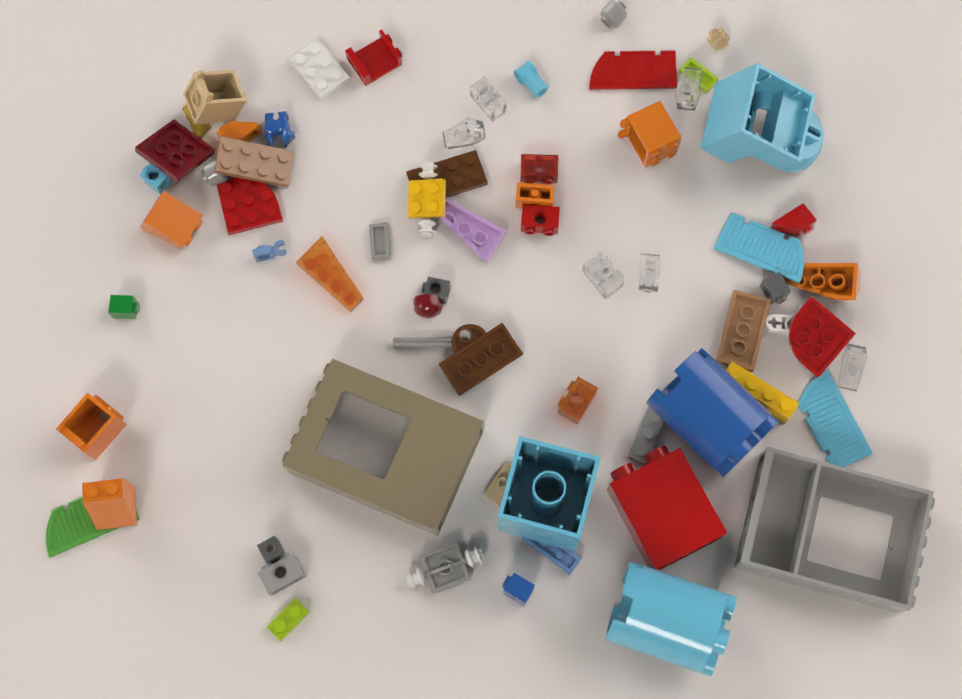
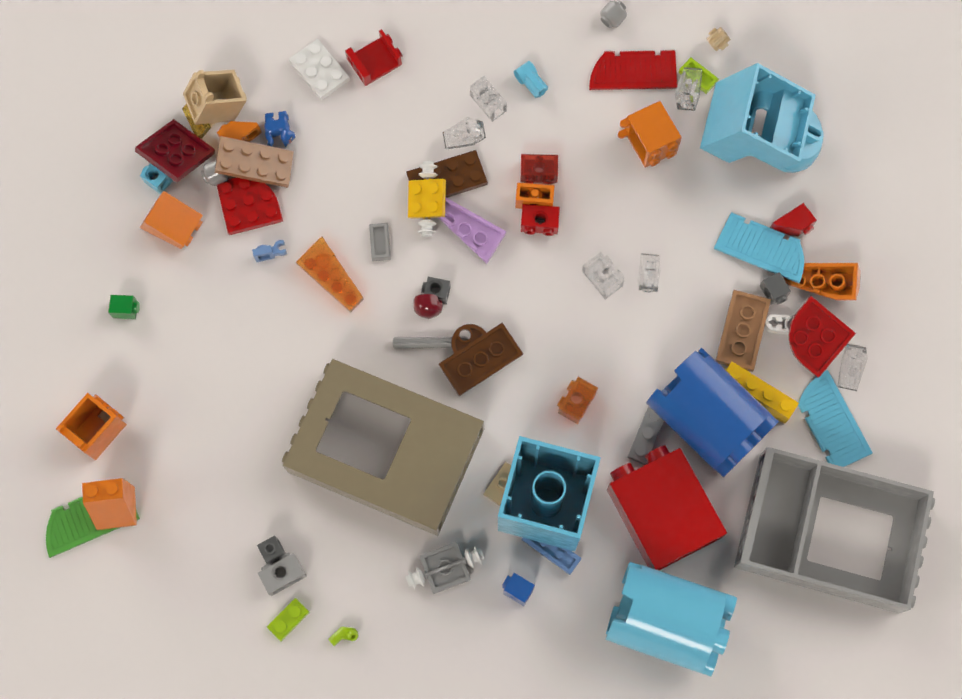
none -> lime arm [328,626,358,646]

